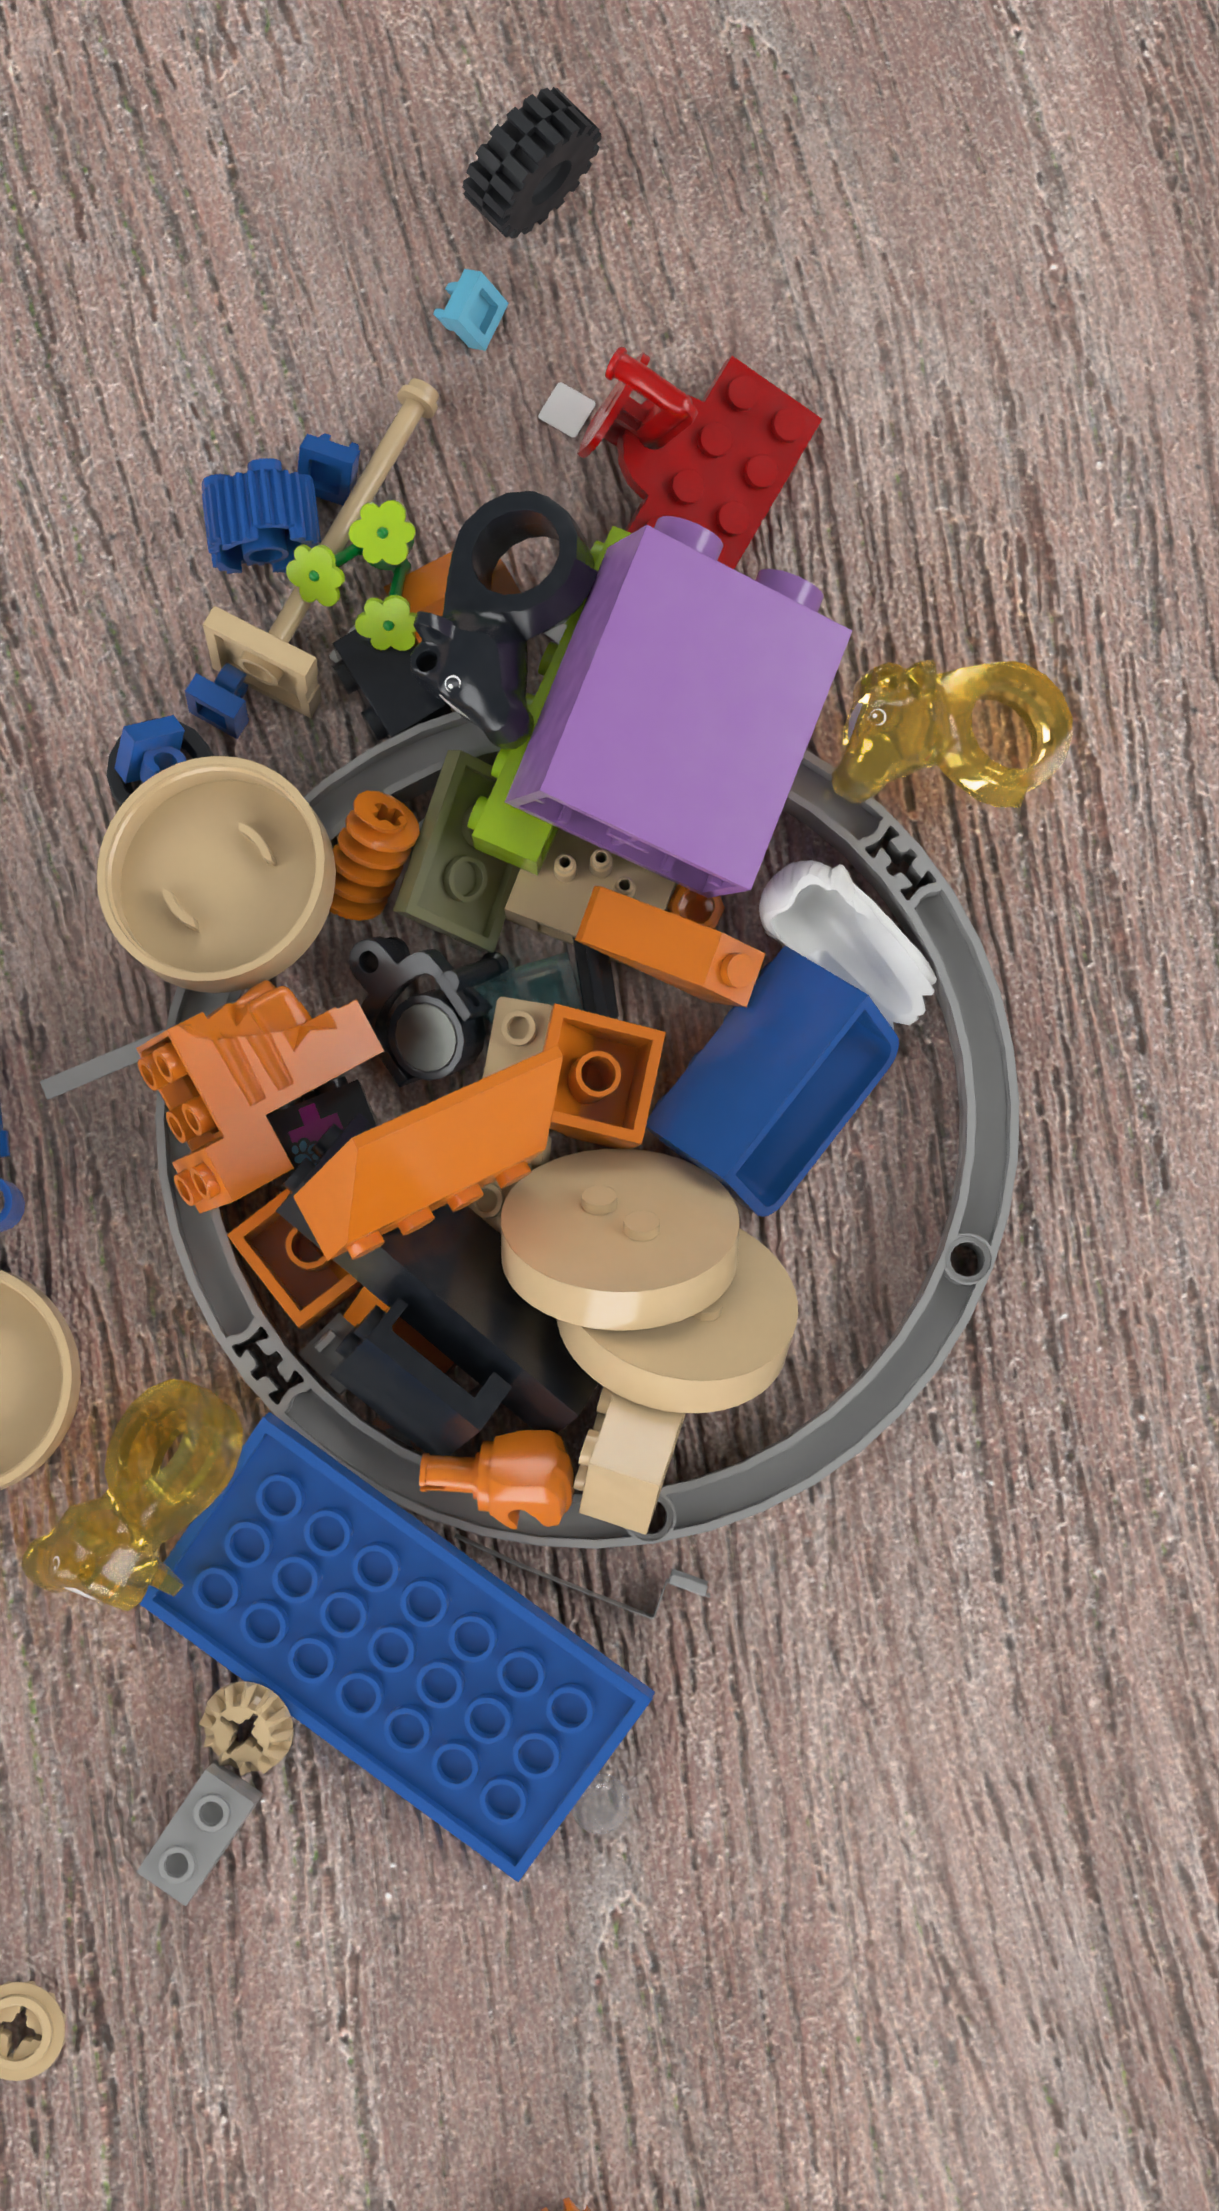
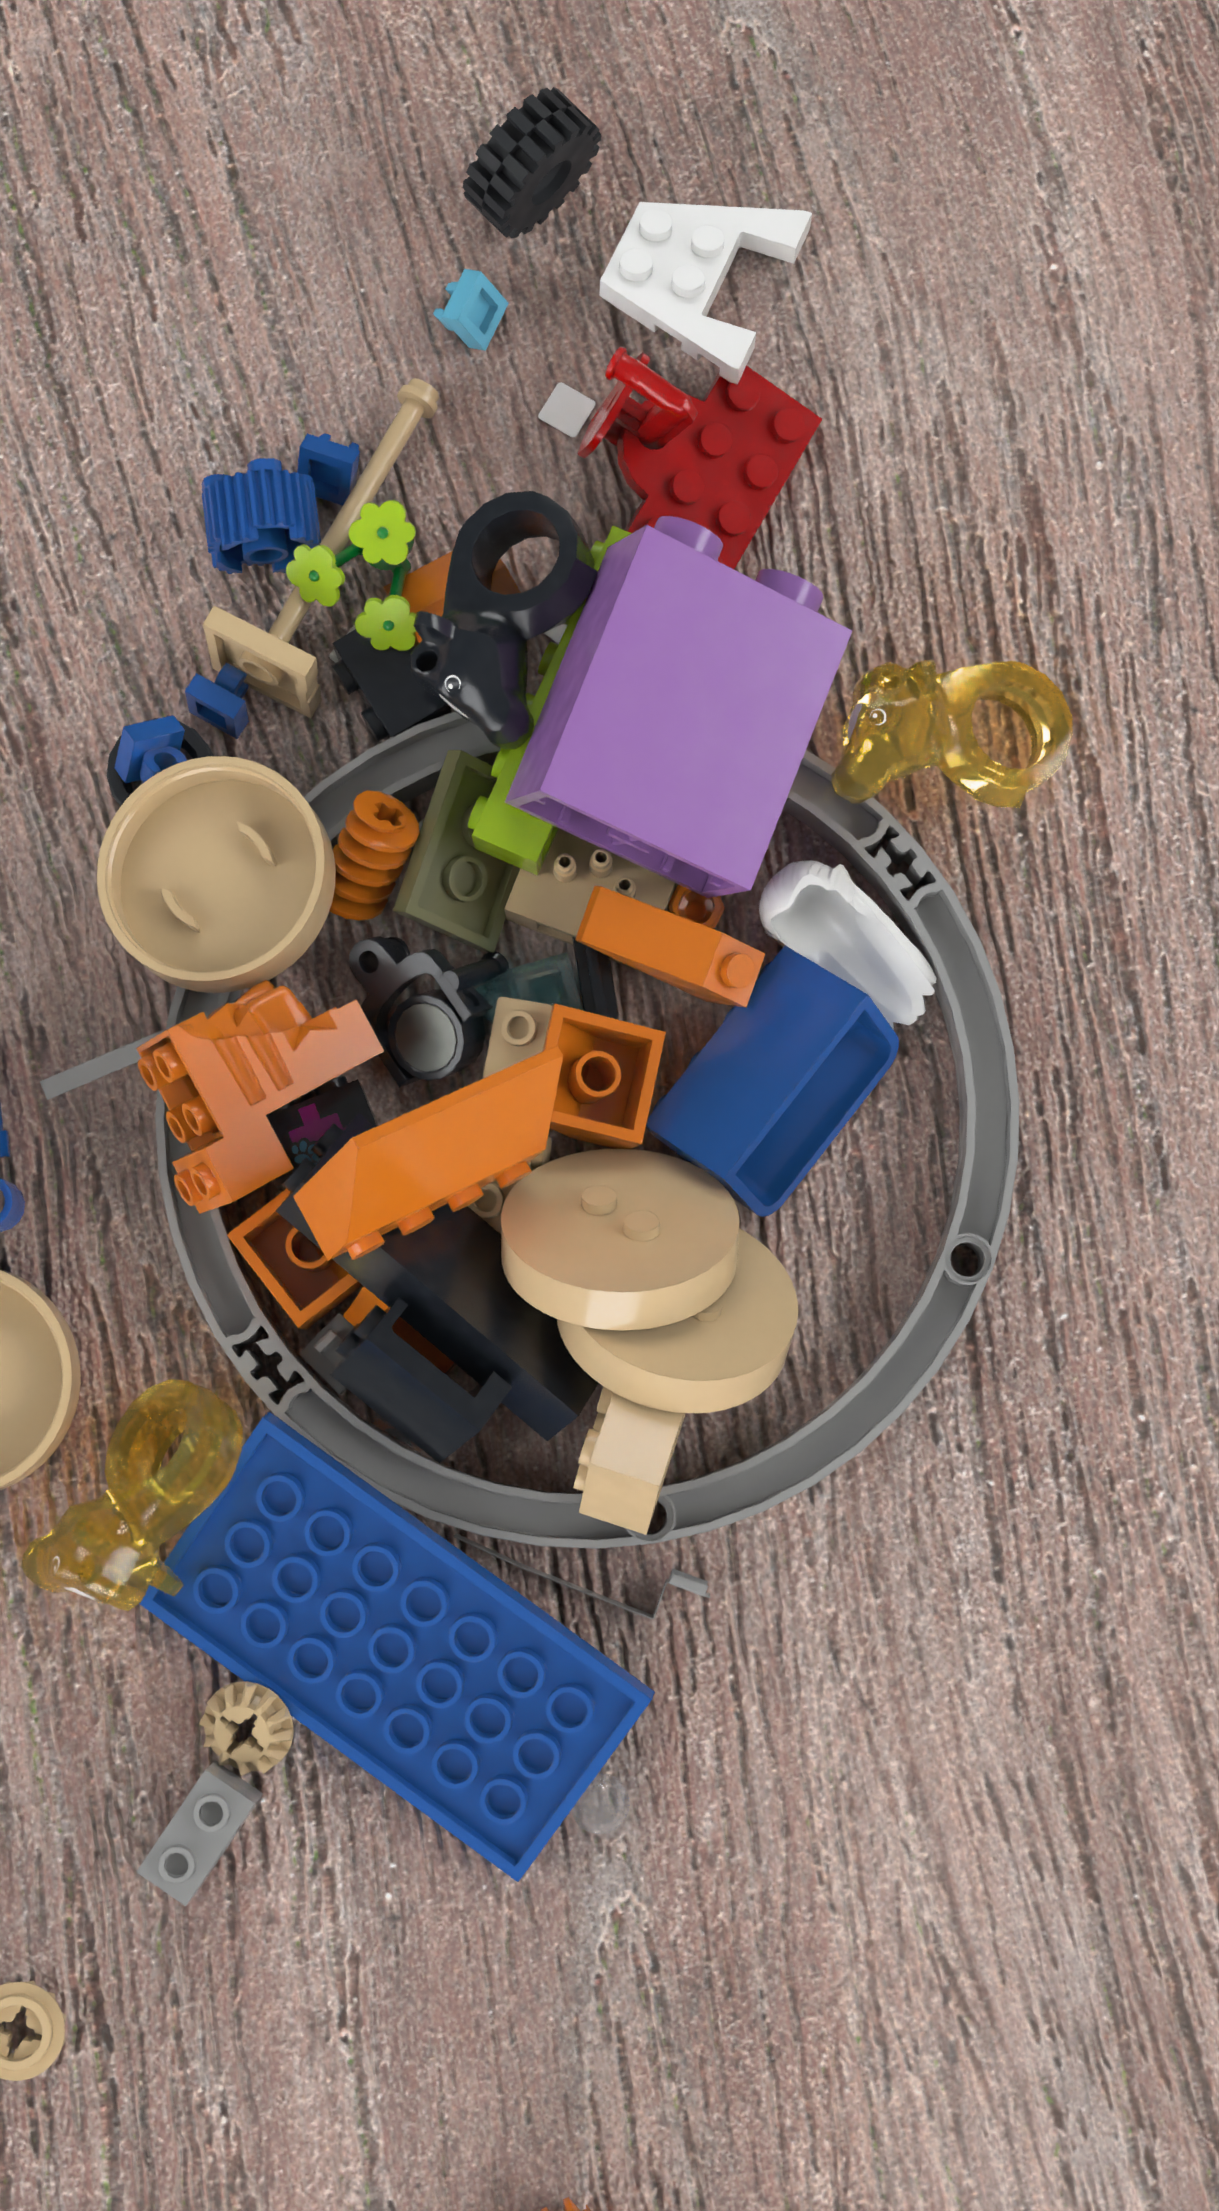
orange piece [419,1430,575,1529] -> none
none -> white wing [600,202,812,384]

